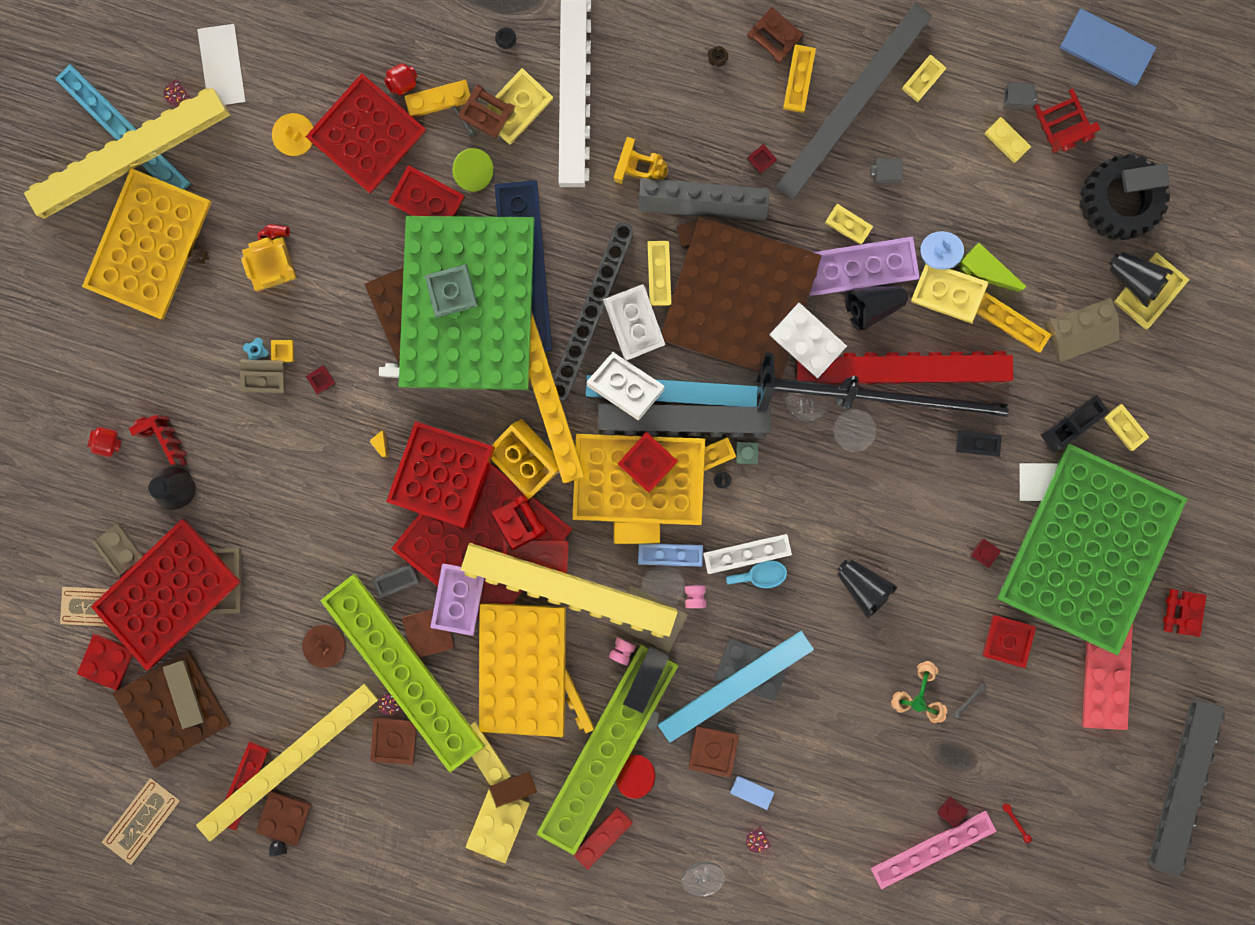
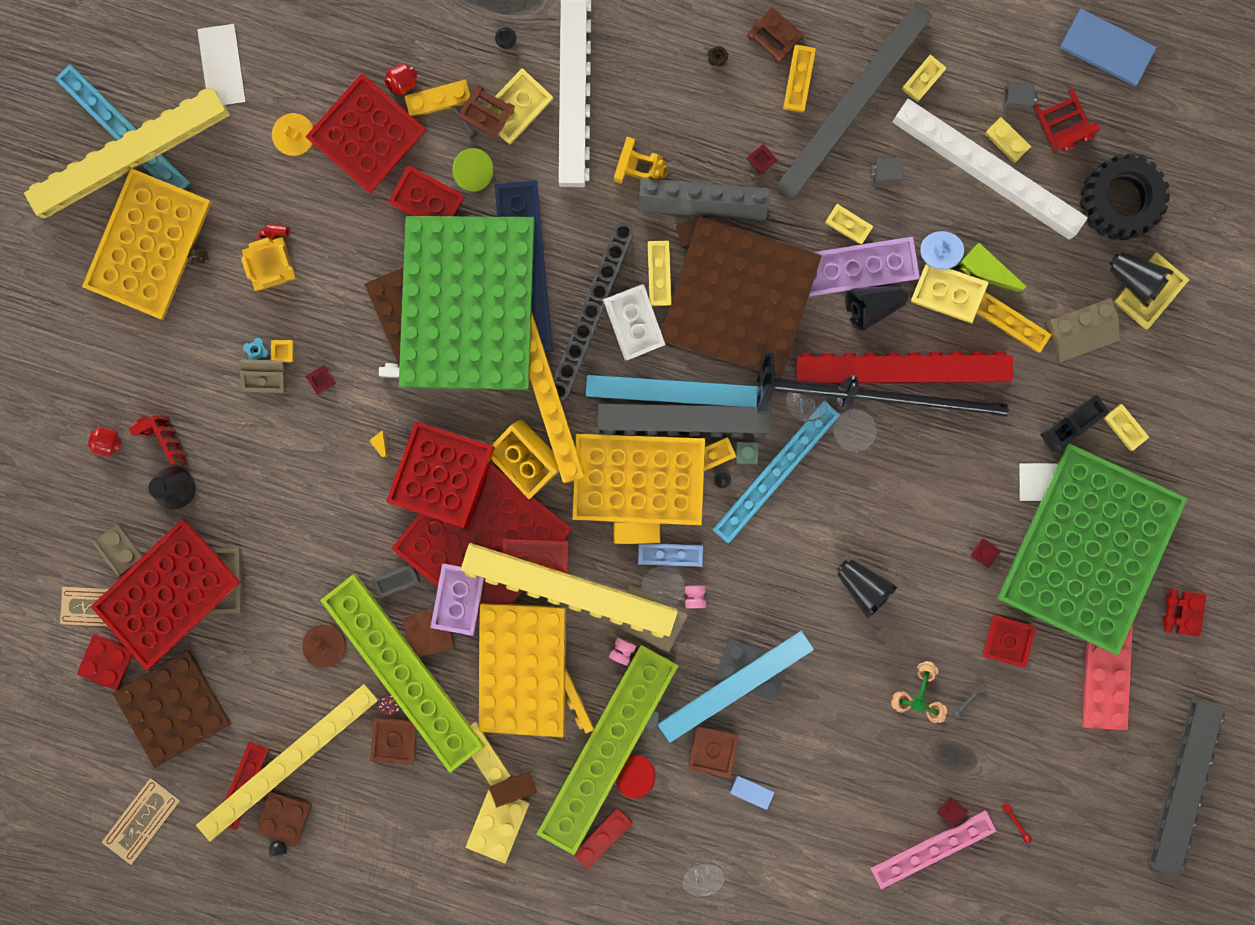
dark tan tile [162,660,205,729] -> none
clear pink tile [163,79,191,106] -> none
sand green tile [425,264,478,318] -> none
red plate [491,495,546,551] -> none
white plate [587,352,665,421] -> none
red plate [617,432,679,493] -> none
black slope [623,646,670,713] -> none
white plate [703,534,792,574] -> none
medium azure piece [726,560,787,588] -> none
clear pink tile [746,826,771,853] -> none
white plate [770,303,847,378] -> none
black plate [955,431,1002,457] -> none
dark grey tile [1121,163,1170,193] -> none
none -> medium azure tile [712,401,840,544]
none -> white brick [892,99,1088,240]

